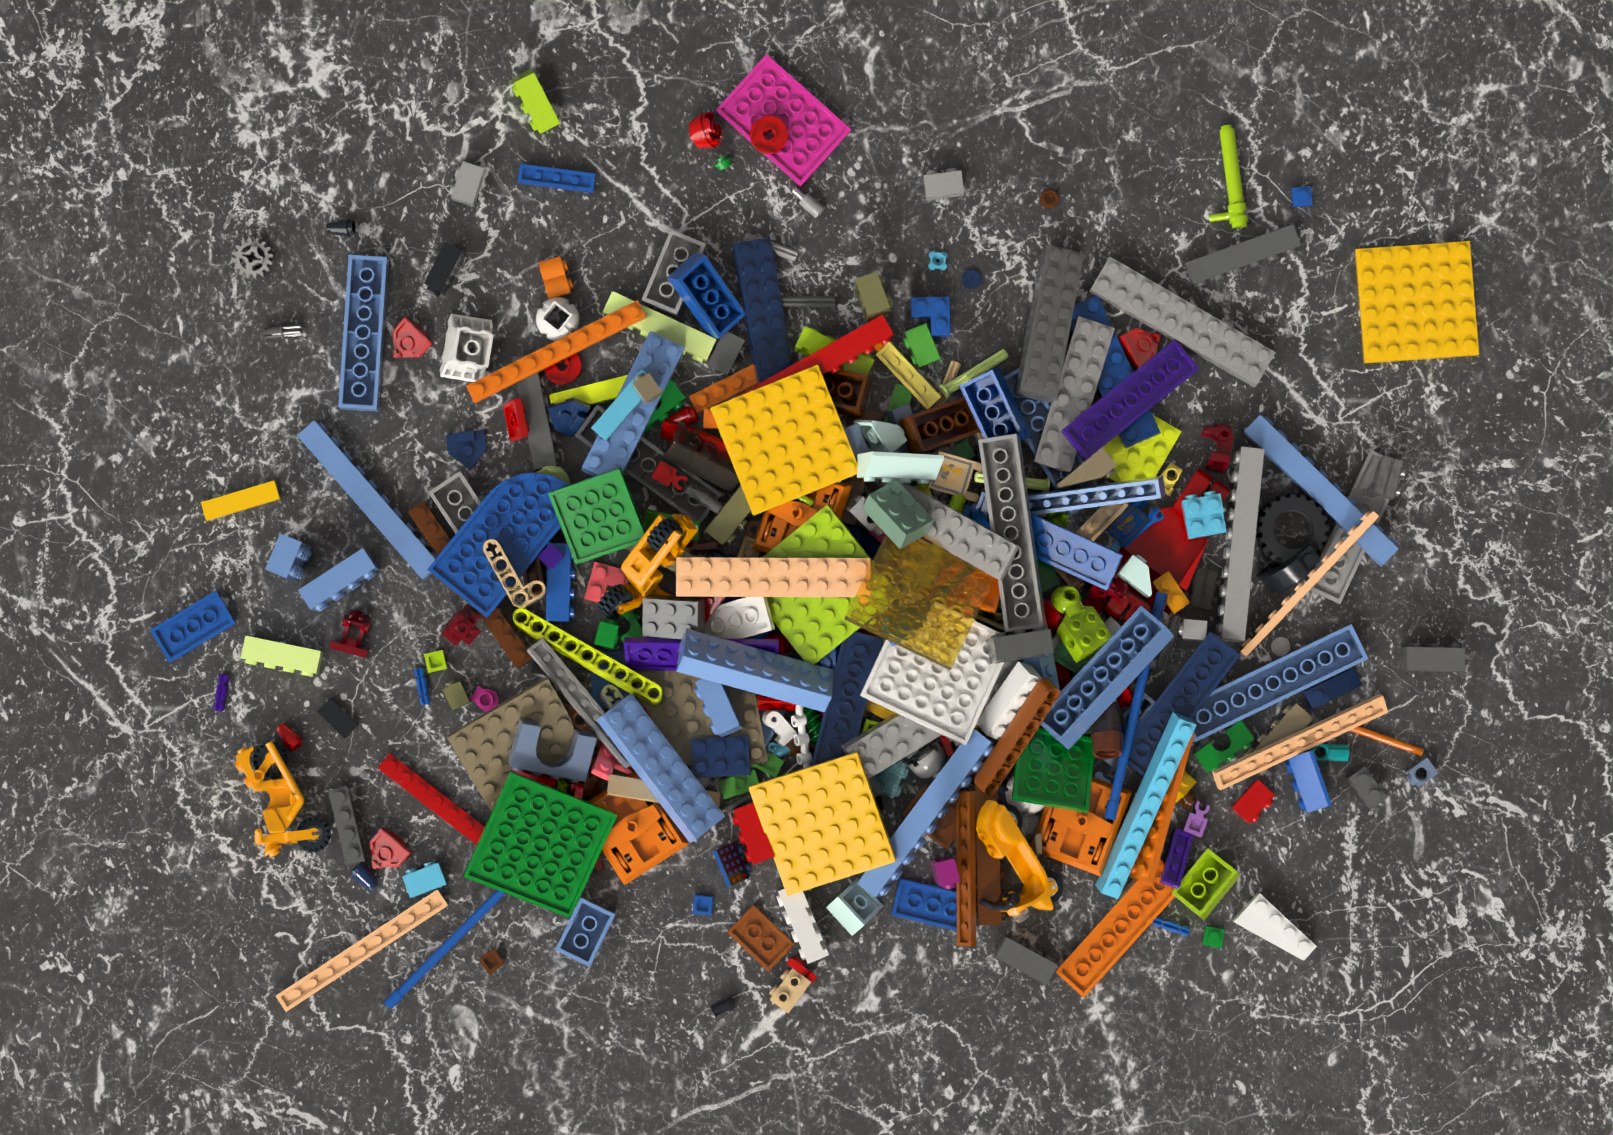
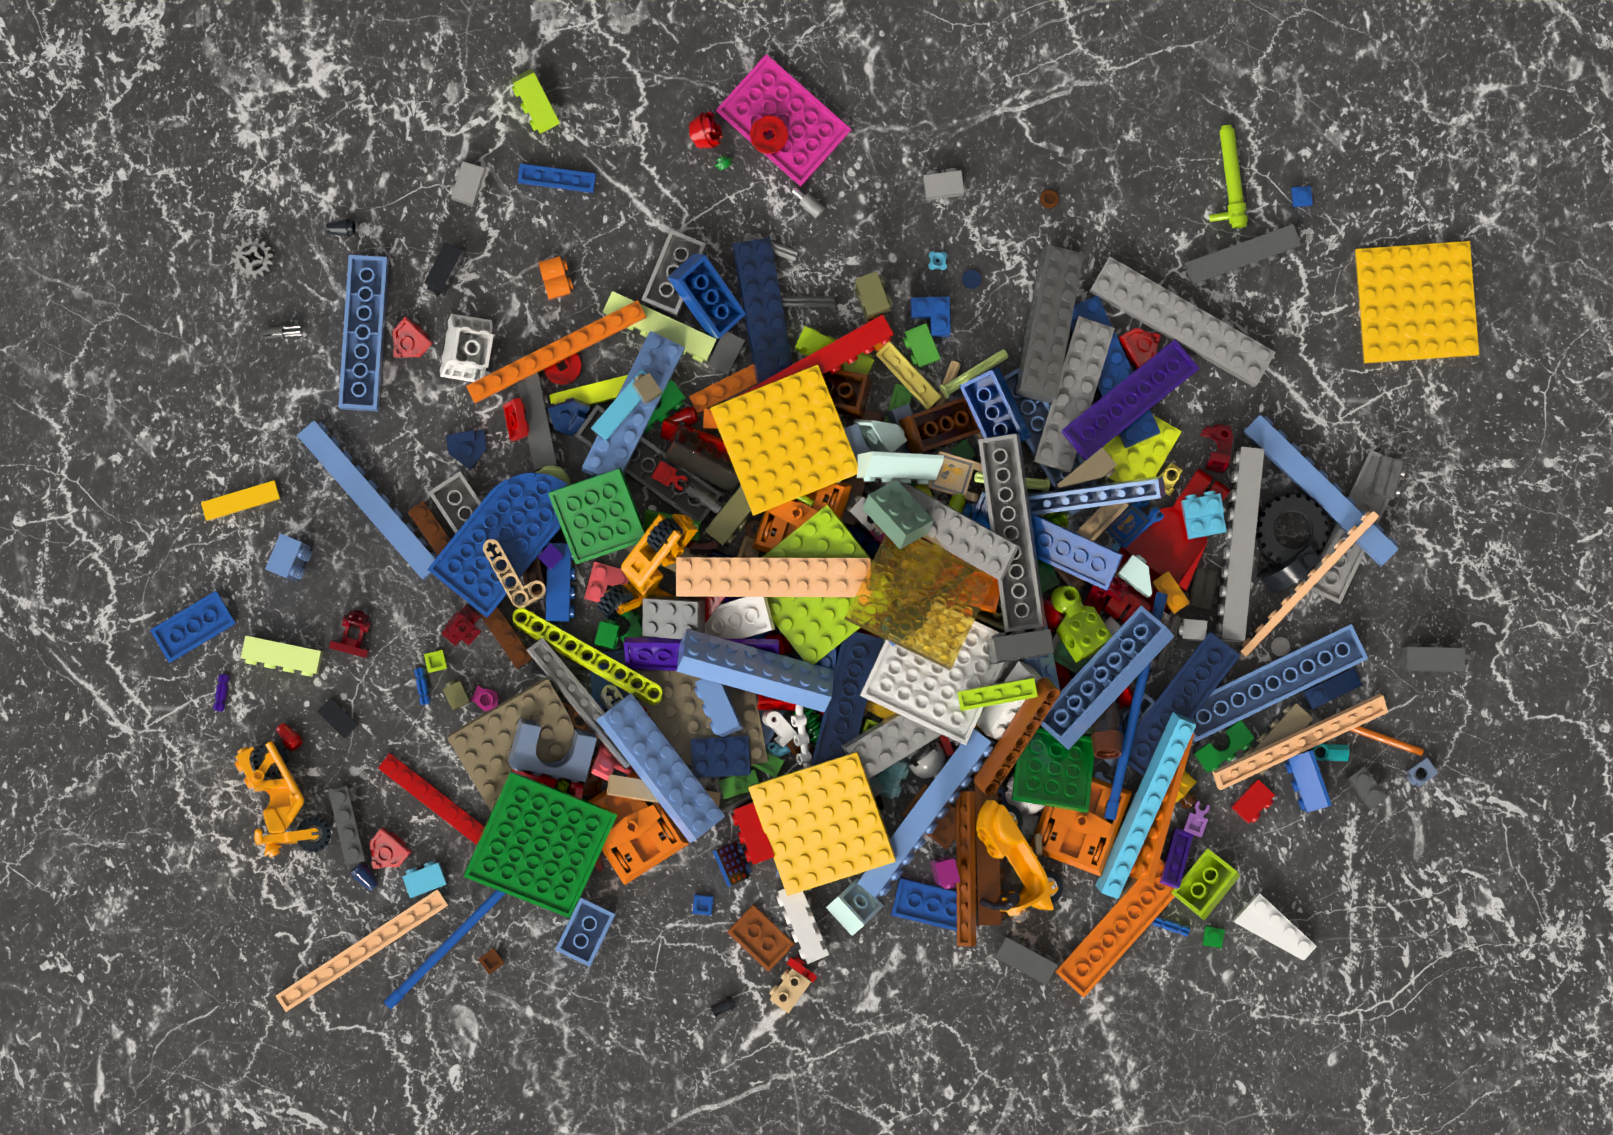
medium blue brick [298,548,380,612] -> none
white piece [536,297,580,341] -> none
none -> lime plate [957,677,1038,711]

